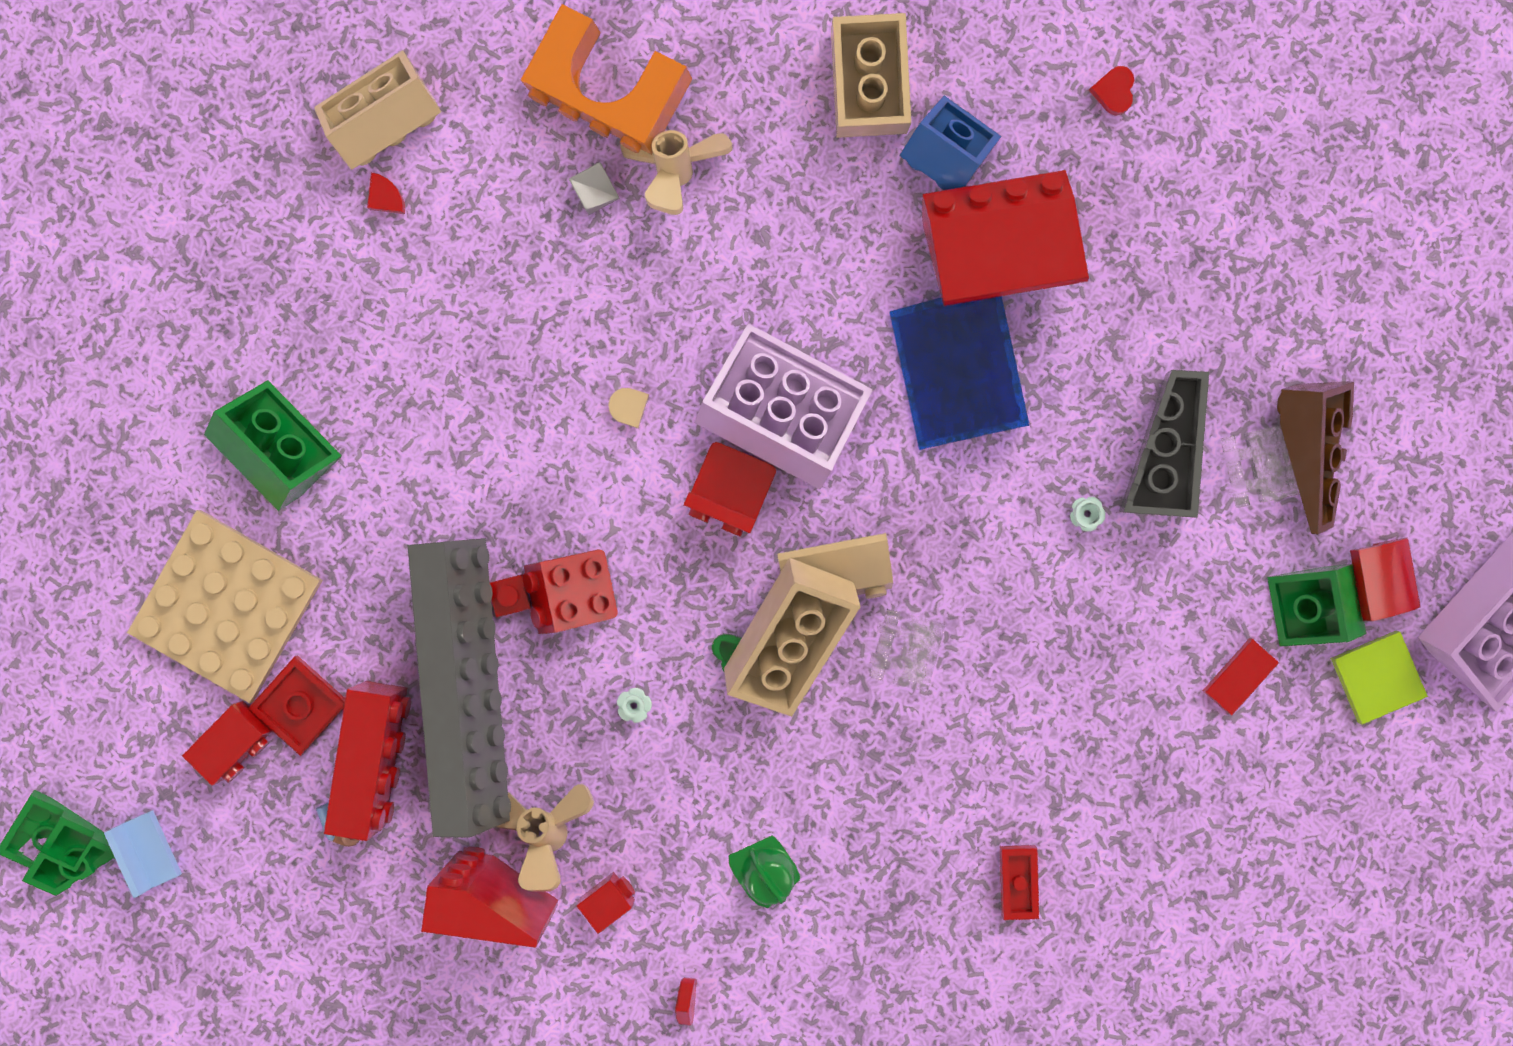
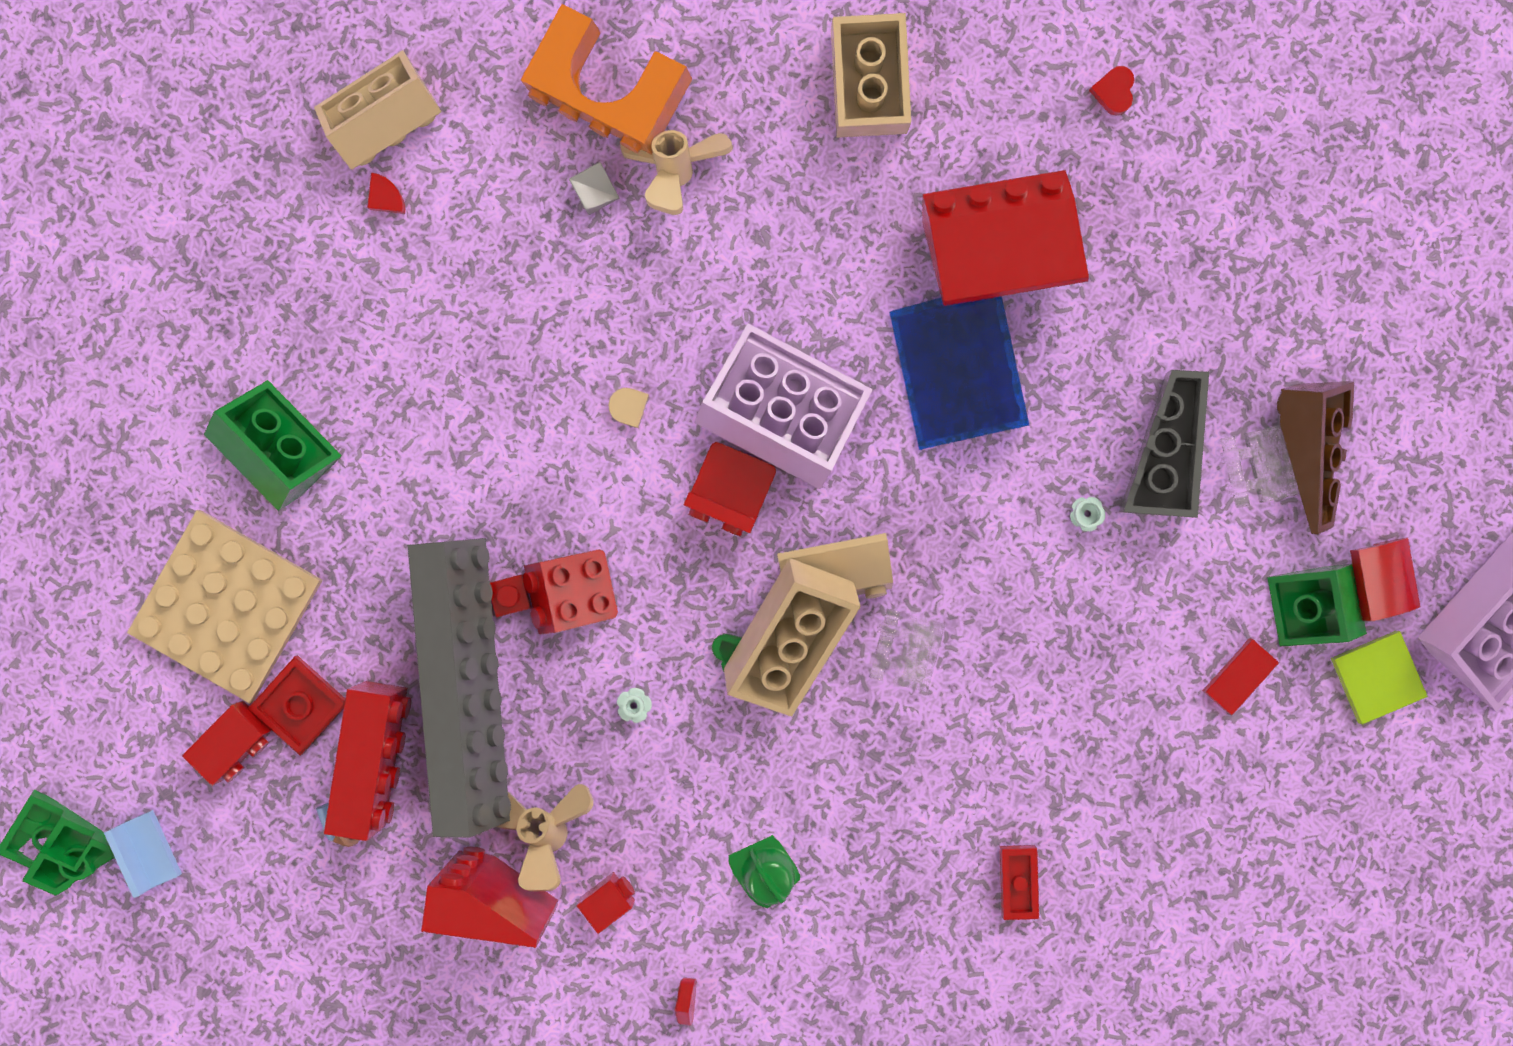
blue slope [899,95,1002,190] -> none

